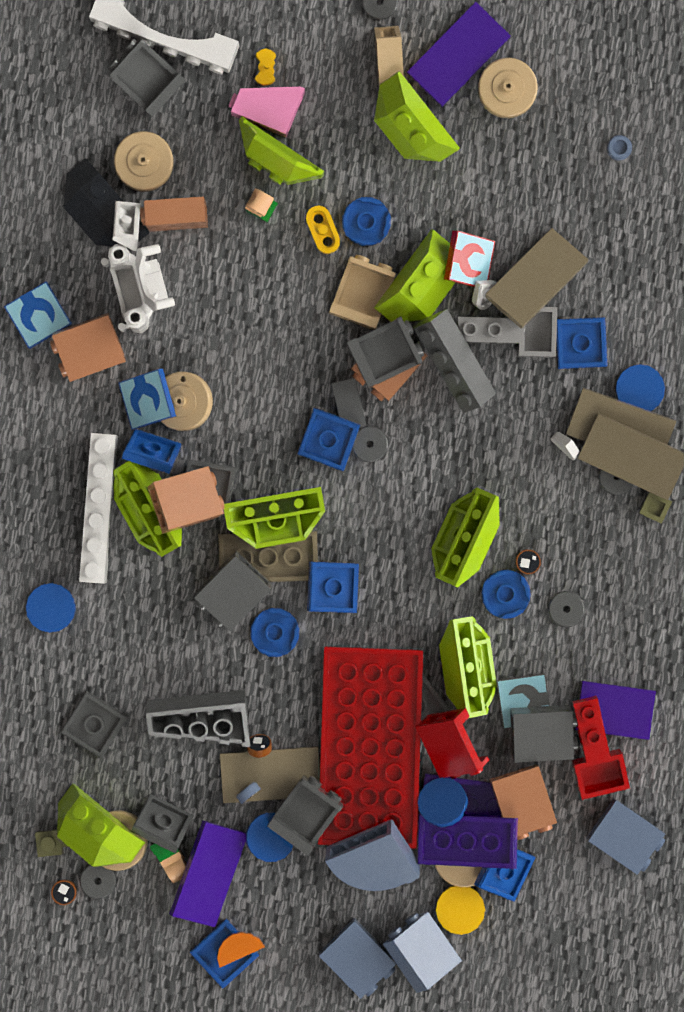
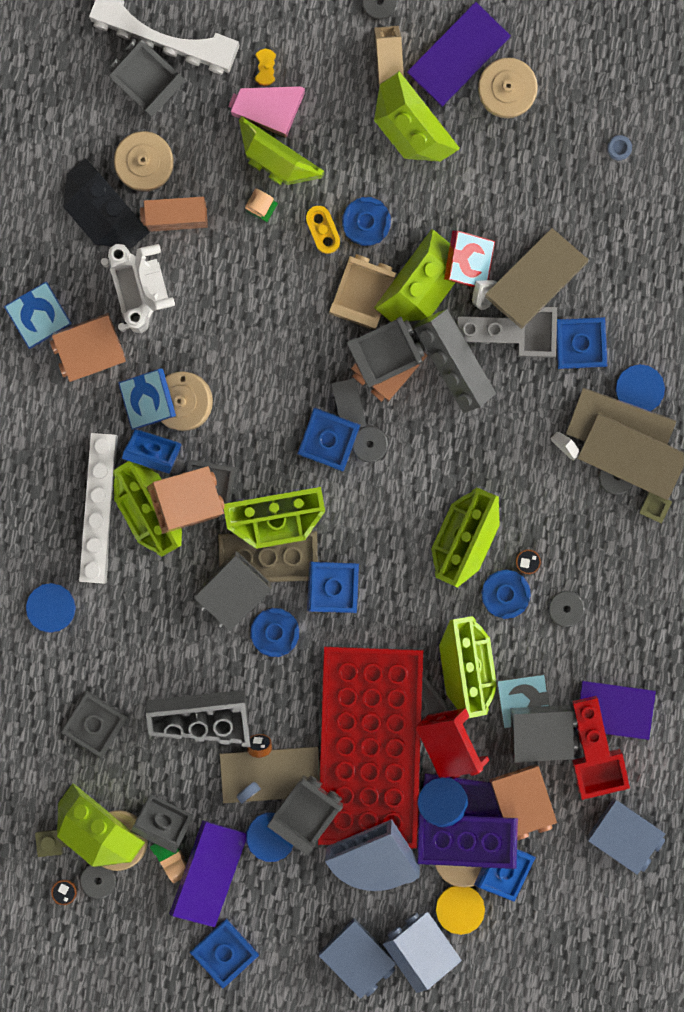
white slope [113,201,140,251] -> none
orange tile [217,931,265,968] -> none

